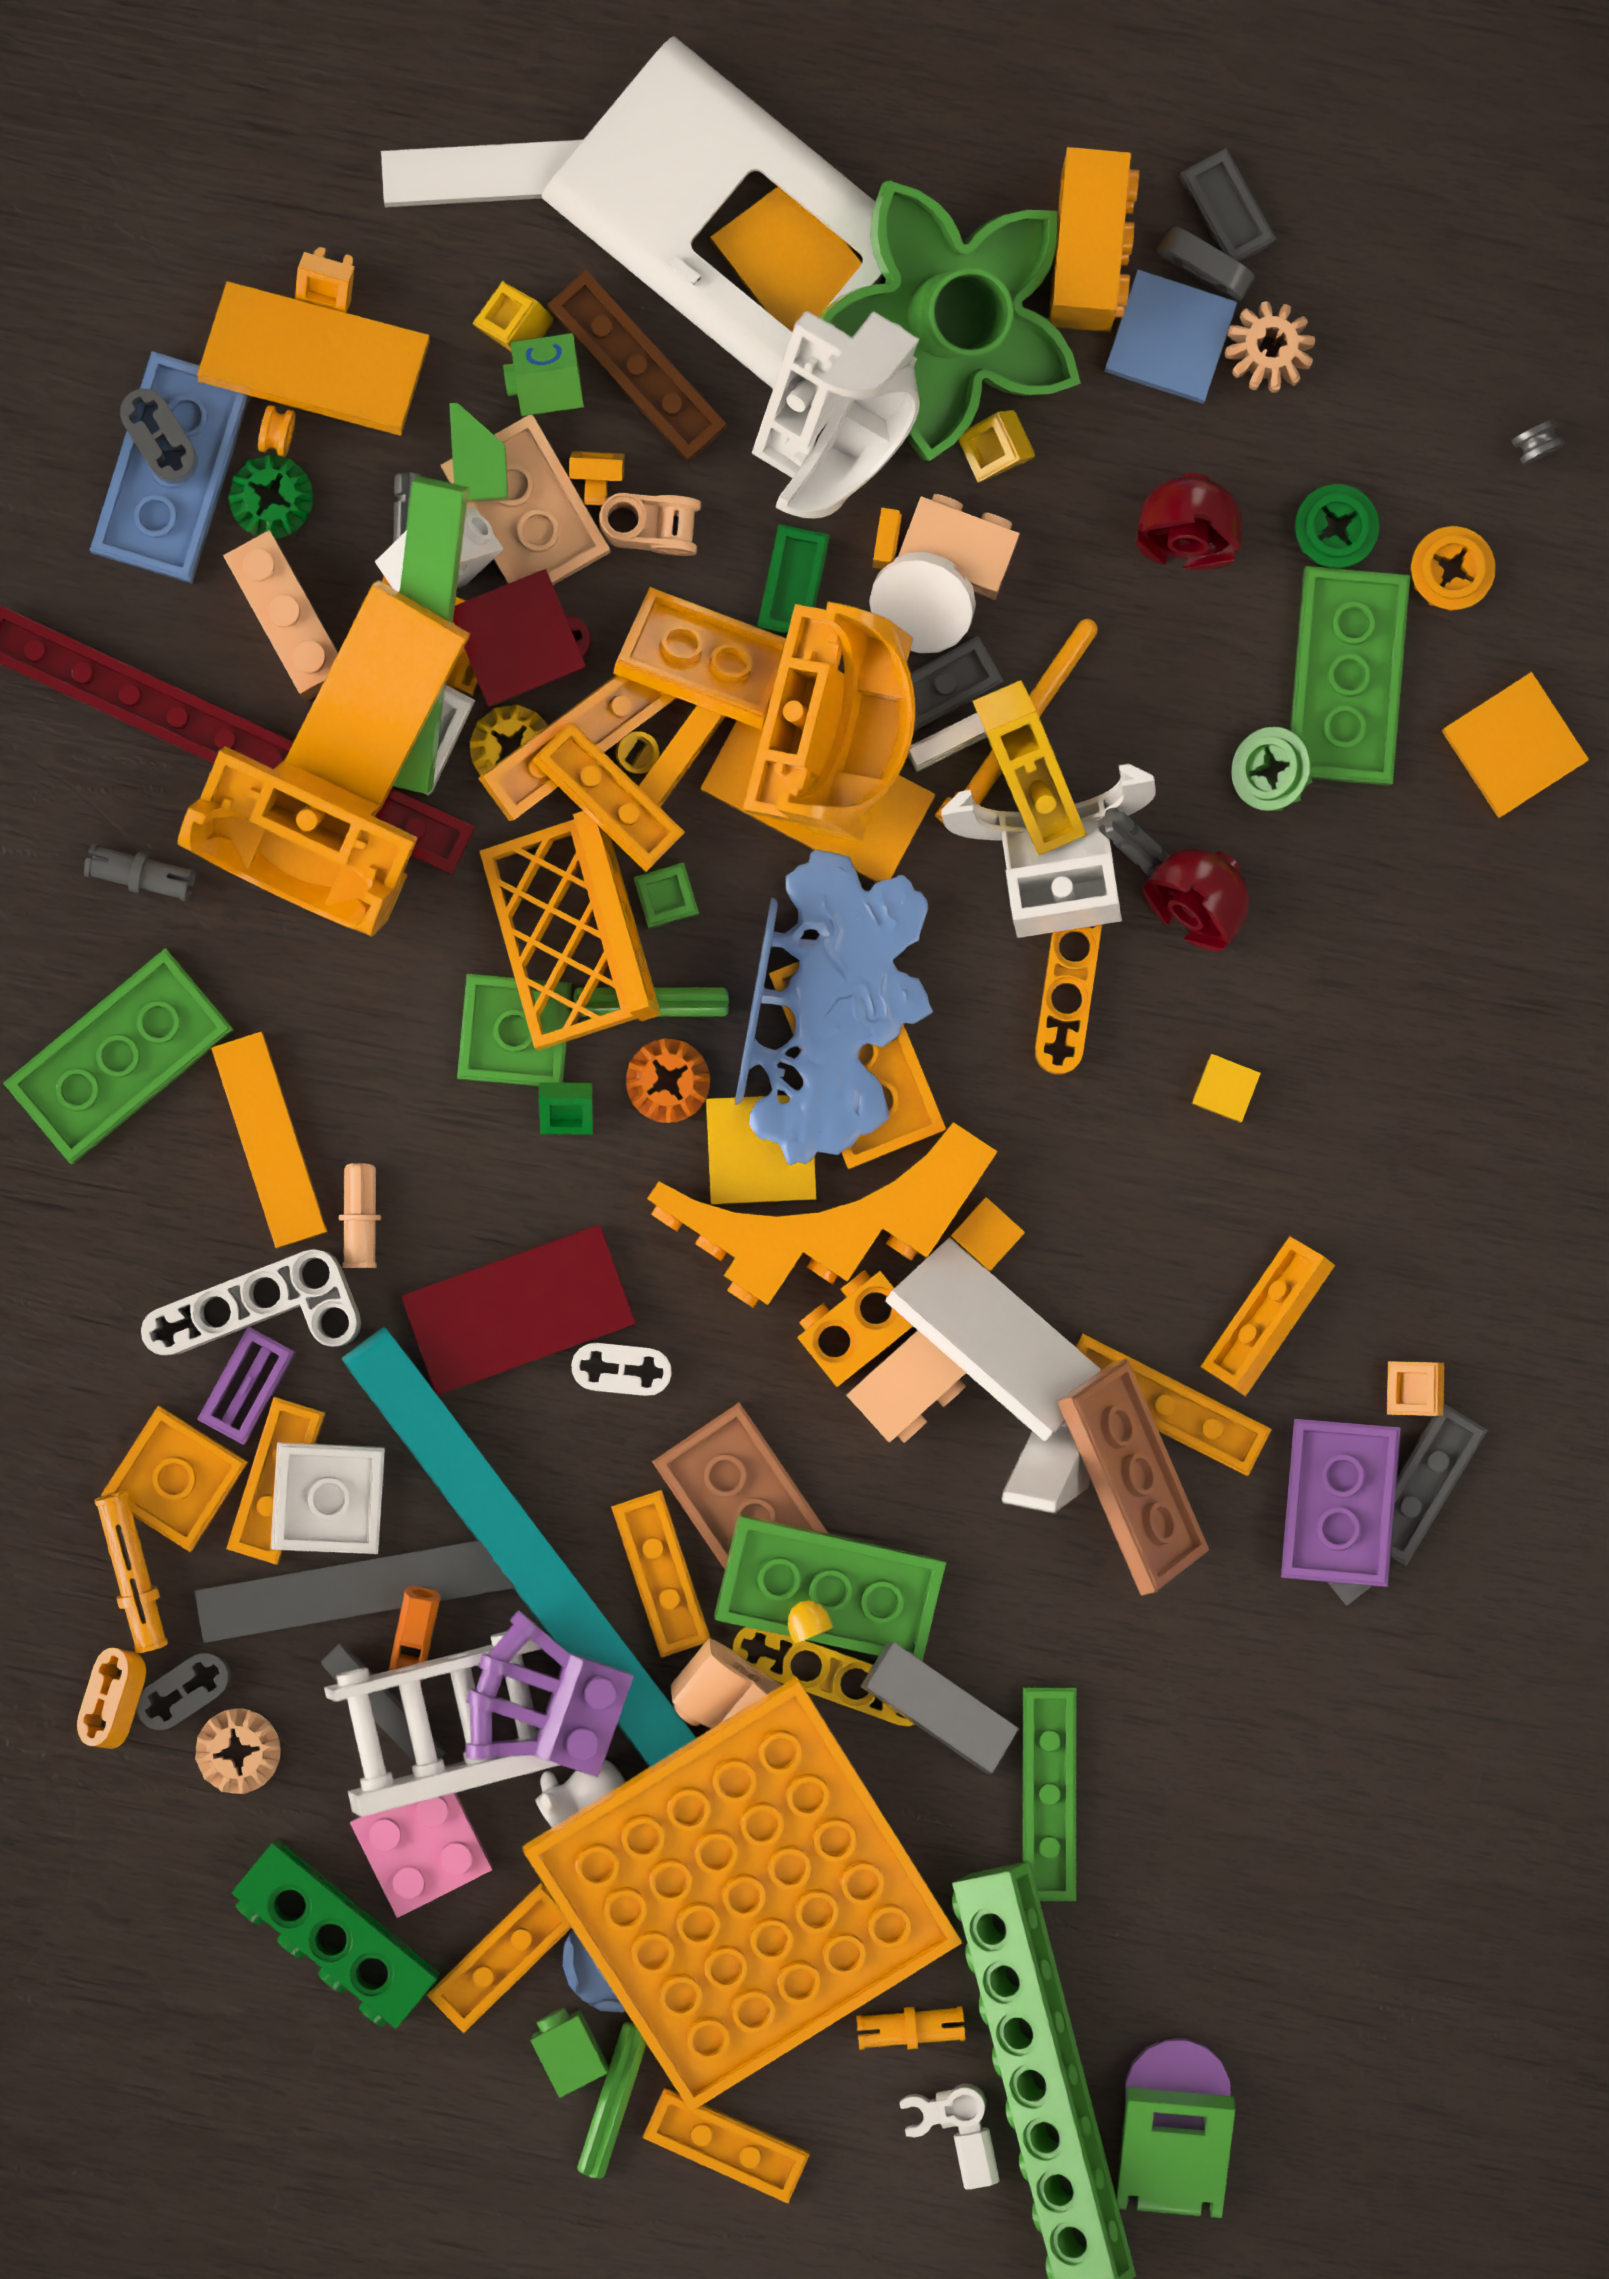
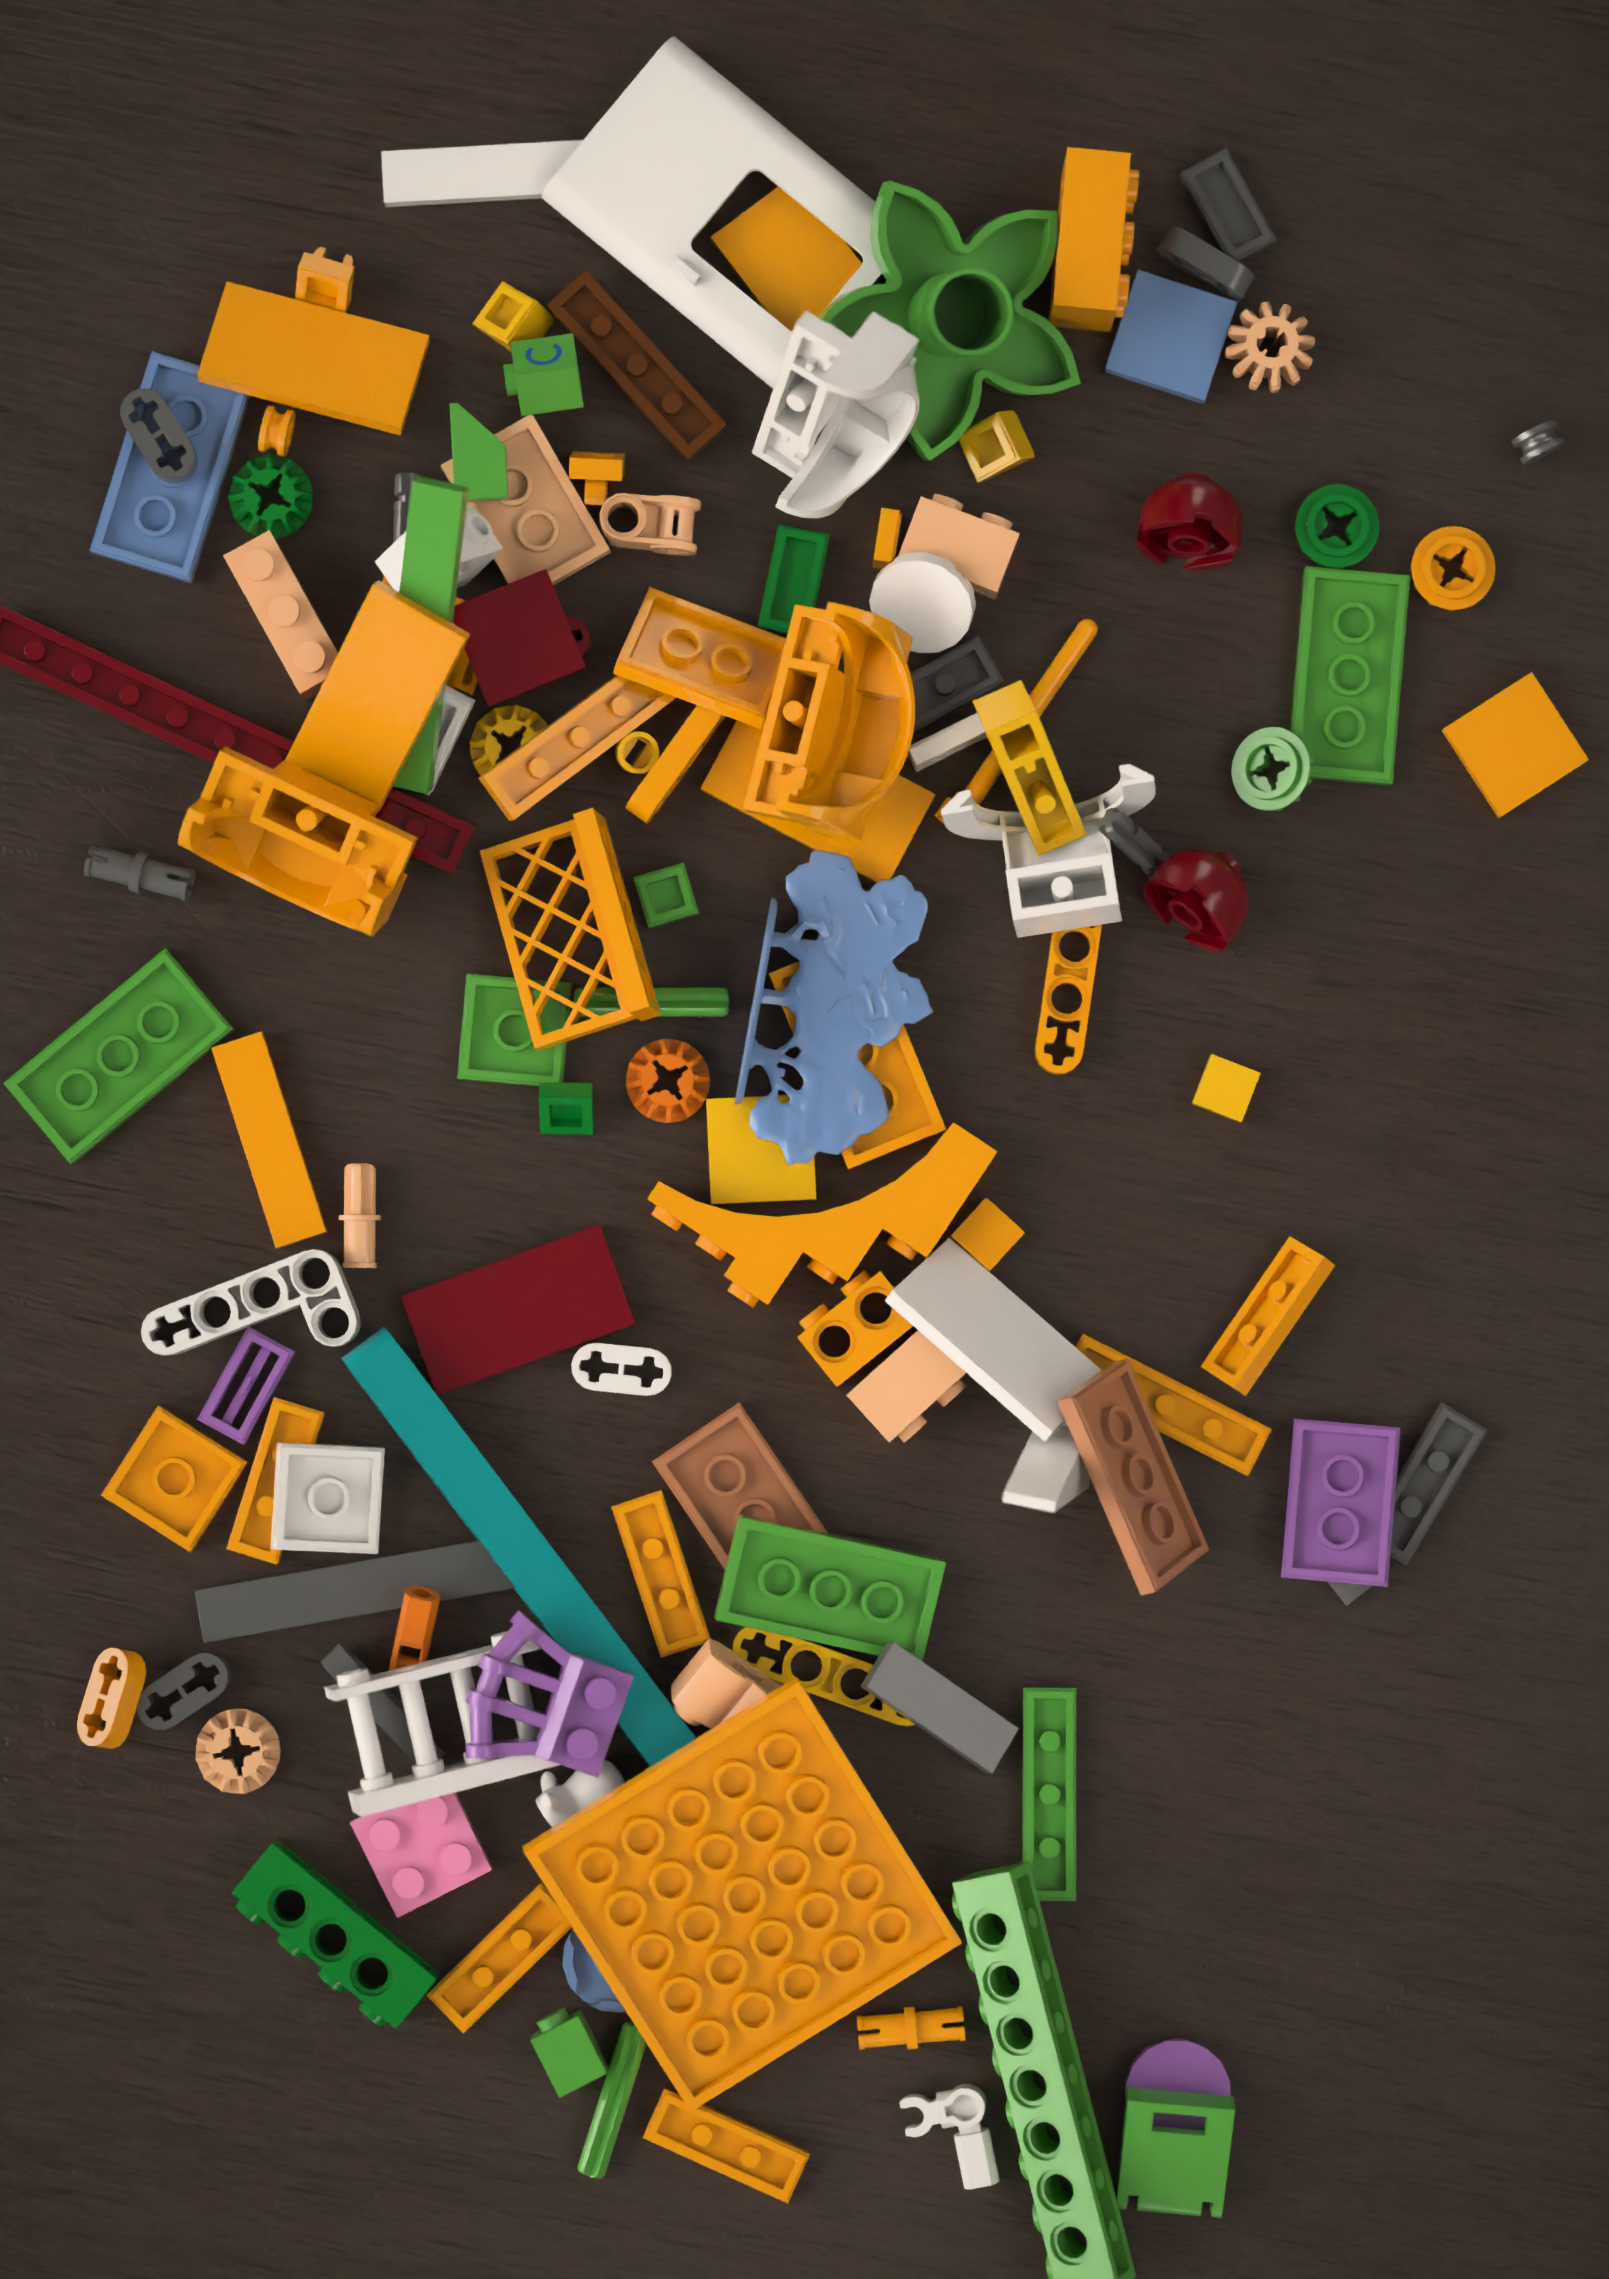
light orange pin [94,1491,168,1653] -> none
light orange tile [532,721,685,872] -> none
yellow hinge [787,1600,834,1643] -> none
light orange tile [1387,1361,1444,1416] -> none

